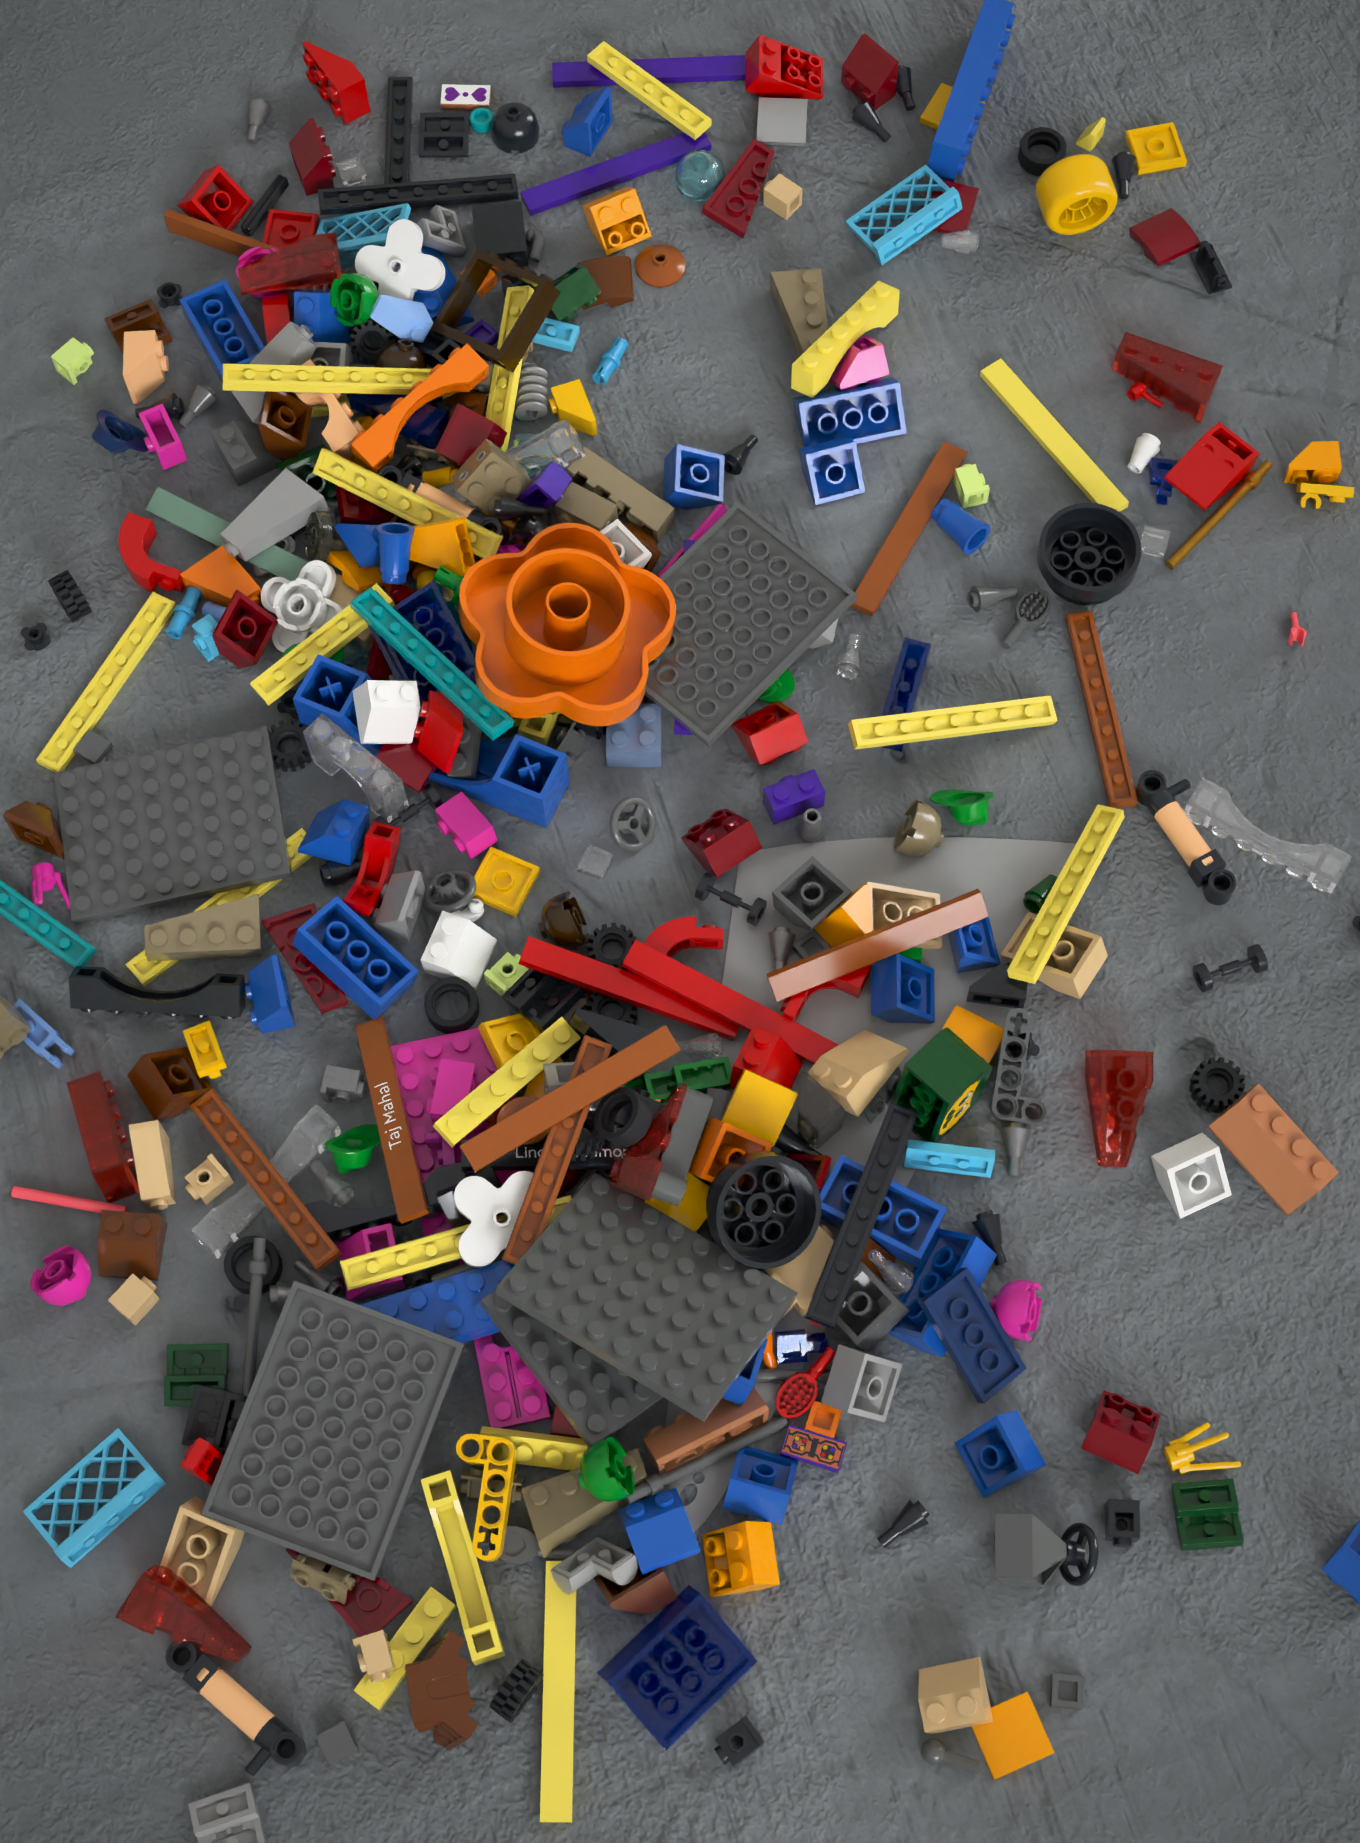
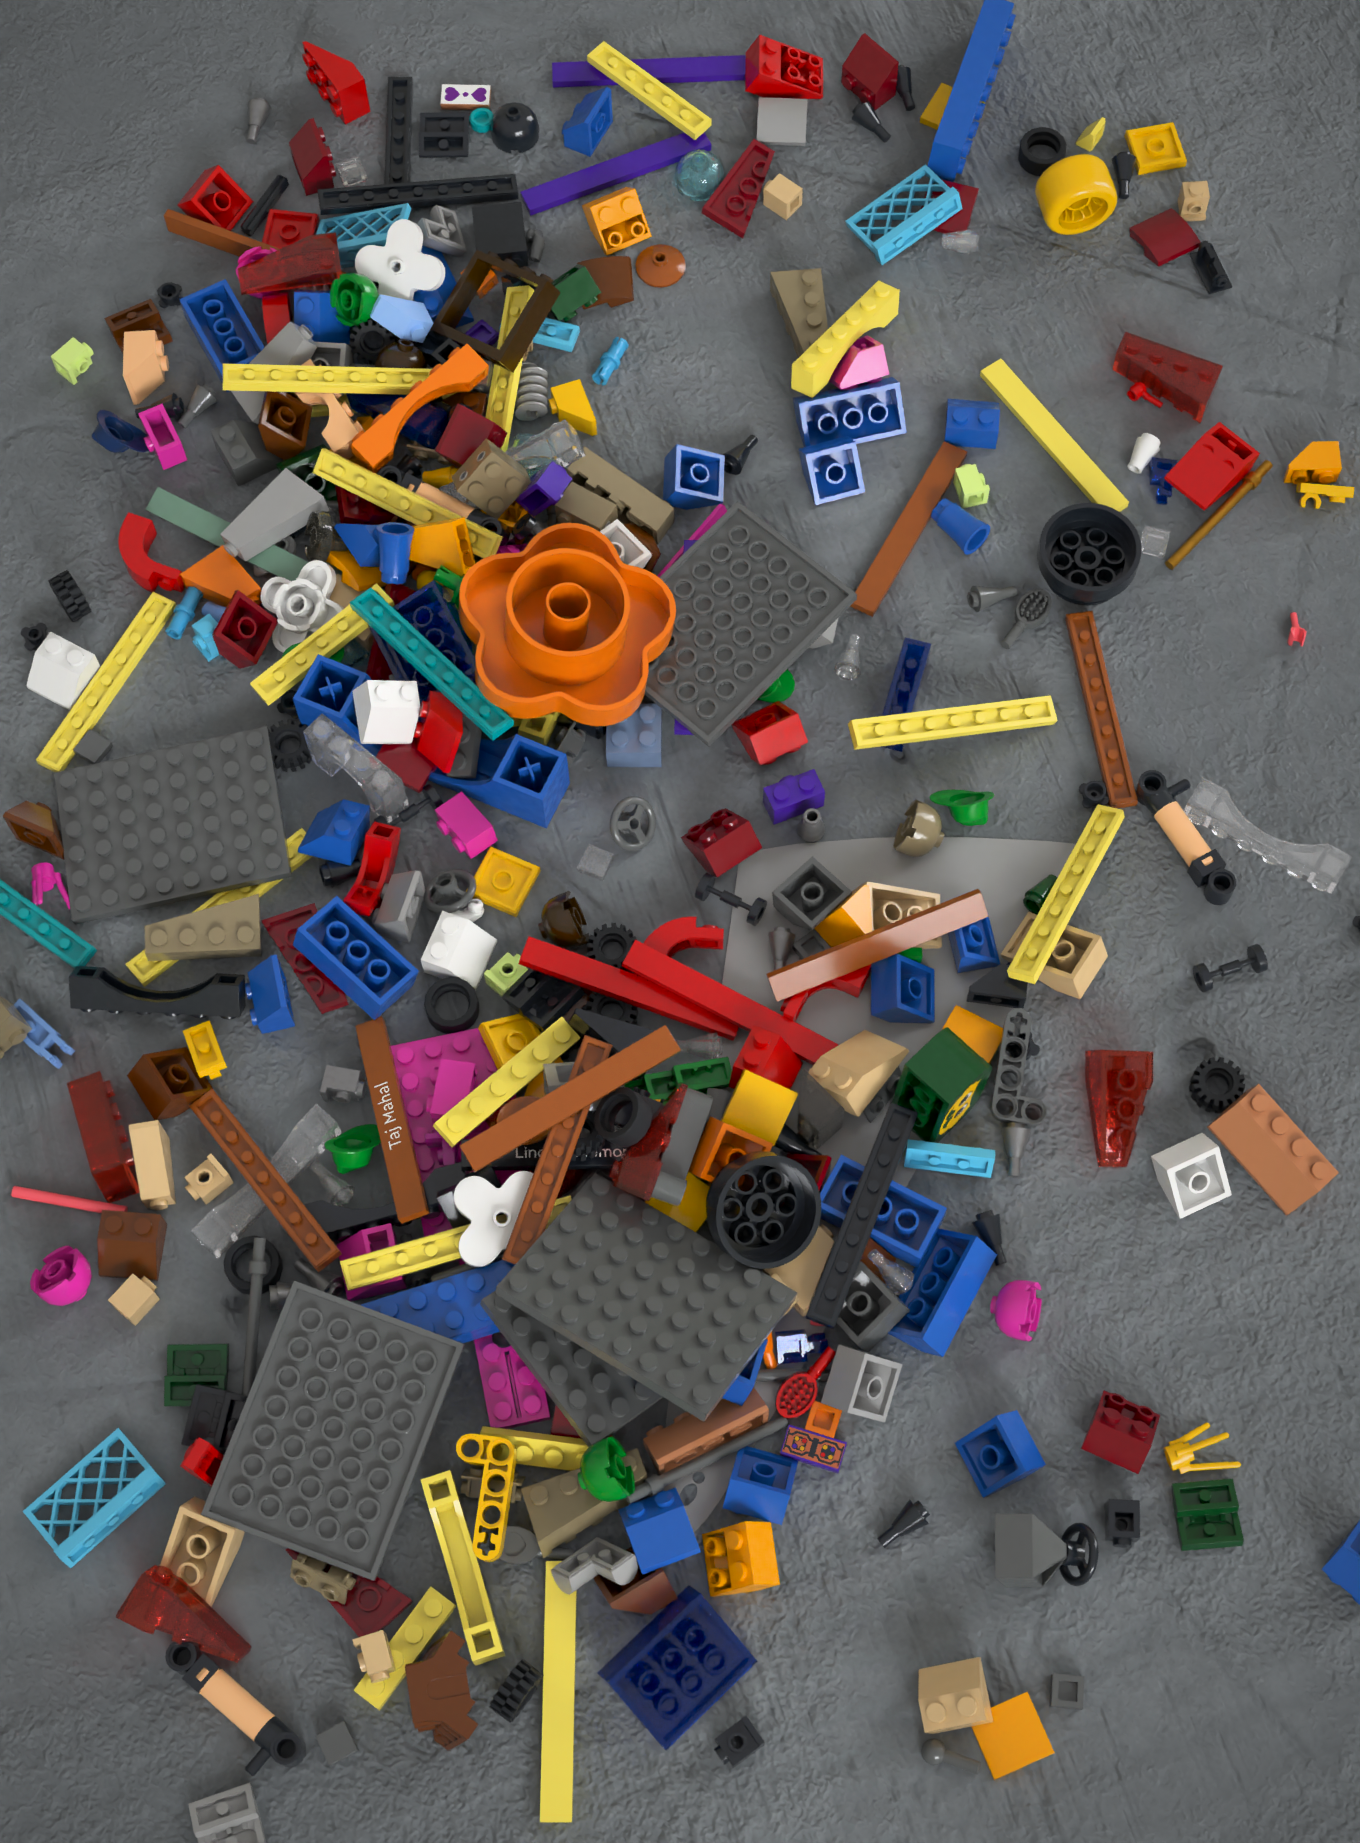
black cone [494,495,544,522] -> none
dark blue plate [918,1268,1027,1403] -> none
none -> white slope [26,632,100,711]
none -> blue slope [944,399,1000,449]
none -> black plate [1079,781,1109,809]
none -> tan brick [1178,181,1210,221]

